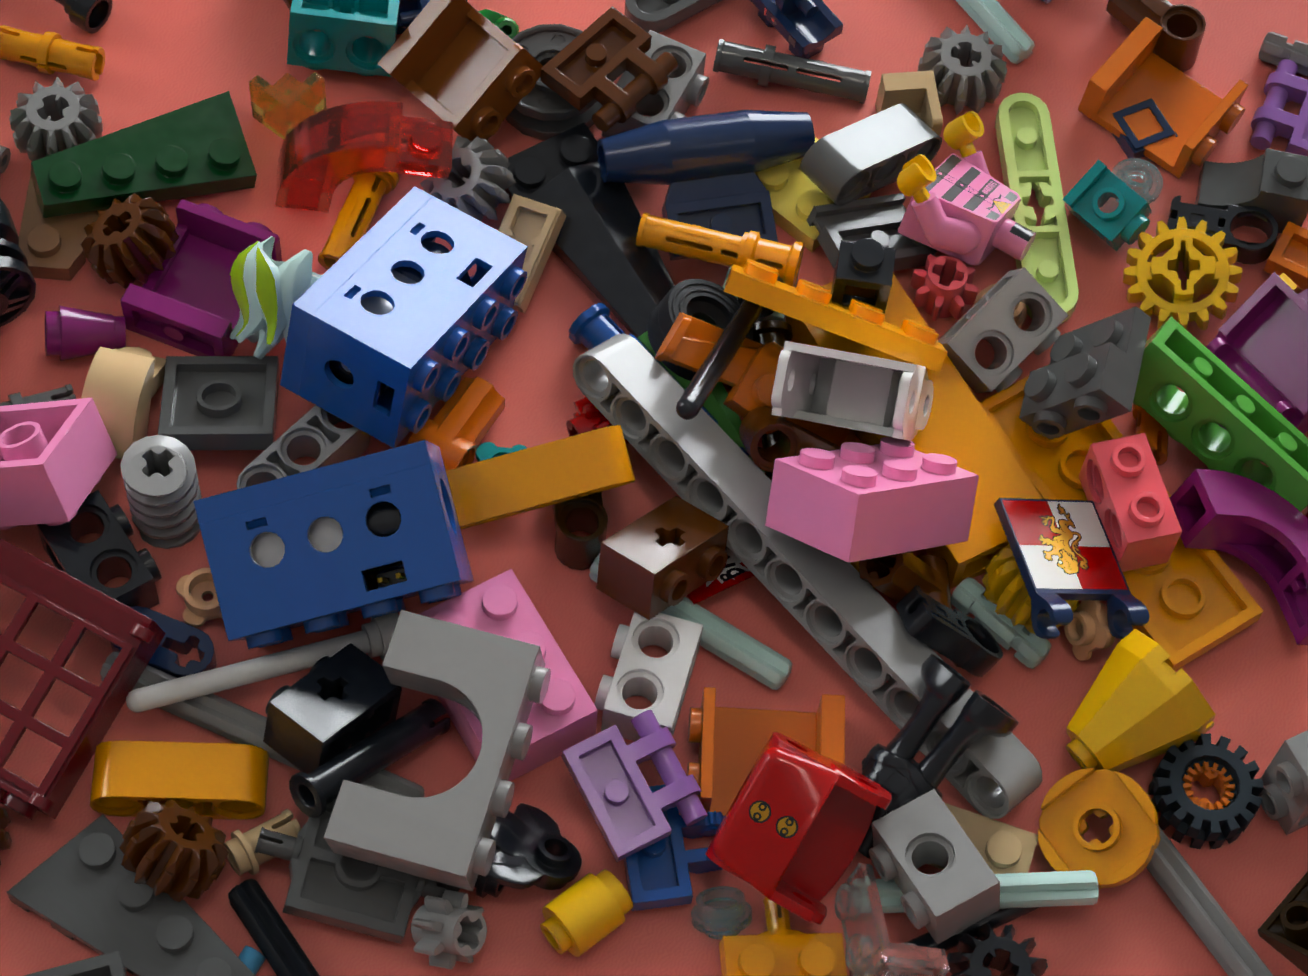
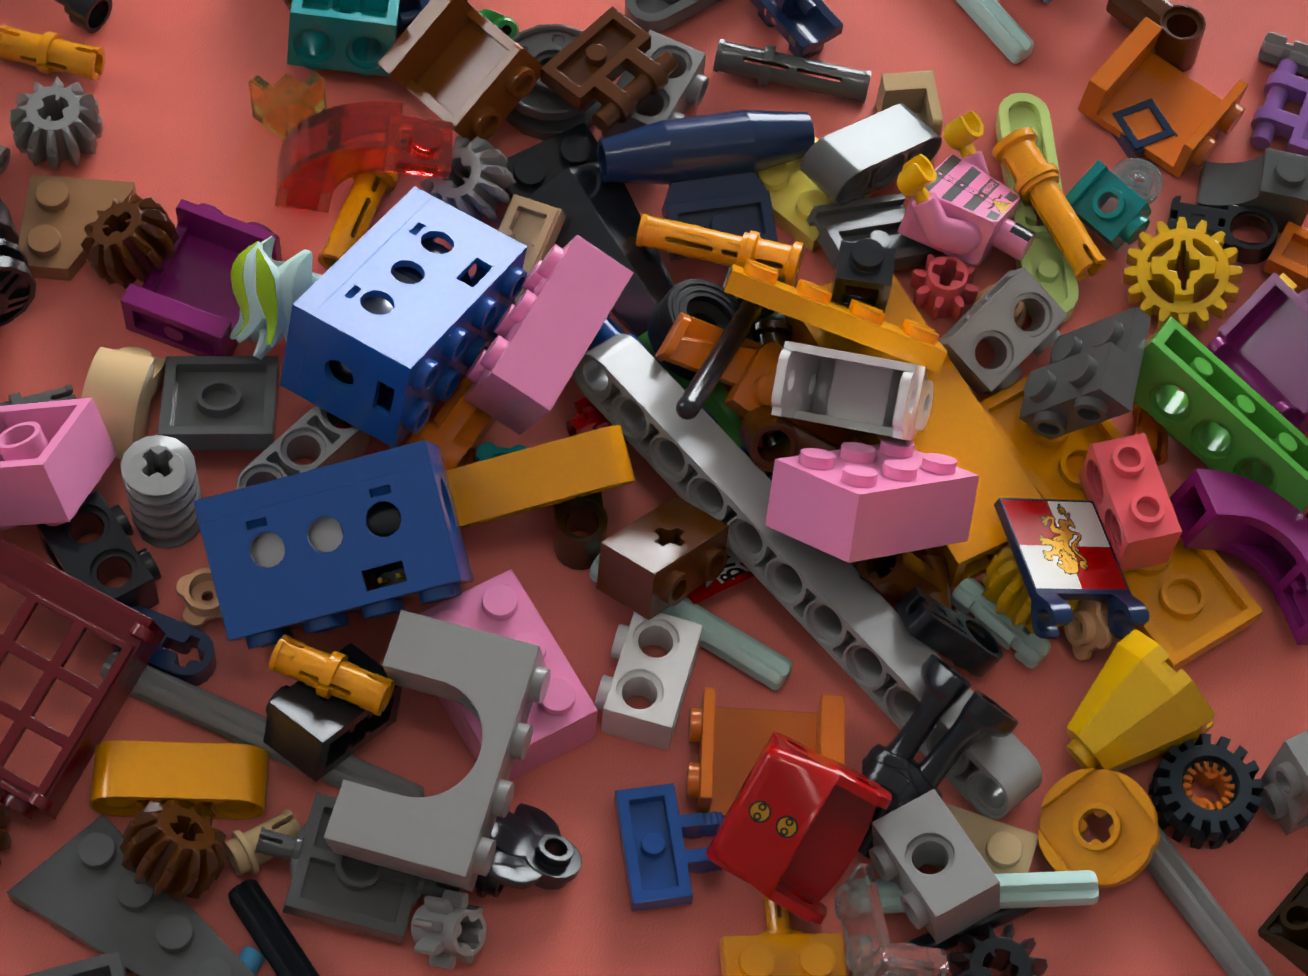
dark green wing [30,91,257,218] -> none
magenta cone [45,305,126,361] -> none
white piece [126,613,399,713] -> none
black pin [289,698,451,818] -> none
yellow brick [540,869,633,957] -> none
medium lavender plate [561,710,708,862] -> none
clear light blue plate [691,886,752,939] -> none
light grey gear [917,25,1007,115] -> none
none -> light orange pin [269,634,395,716]
none -> bright pink brick [464,235,634,435]
none -> light orange pin [992,127,1107,281]

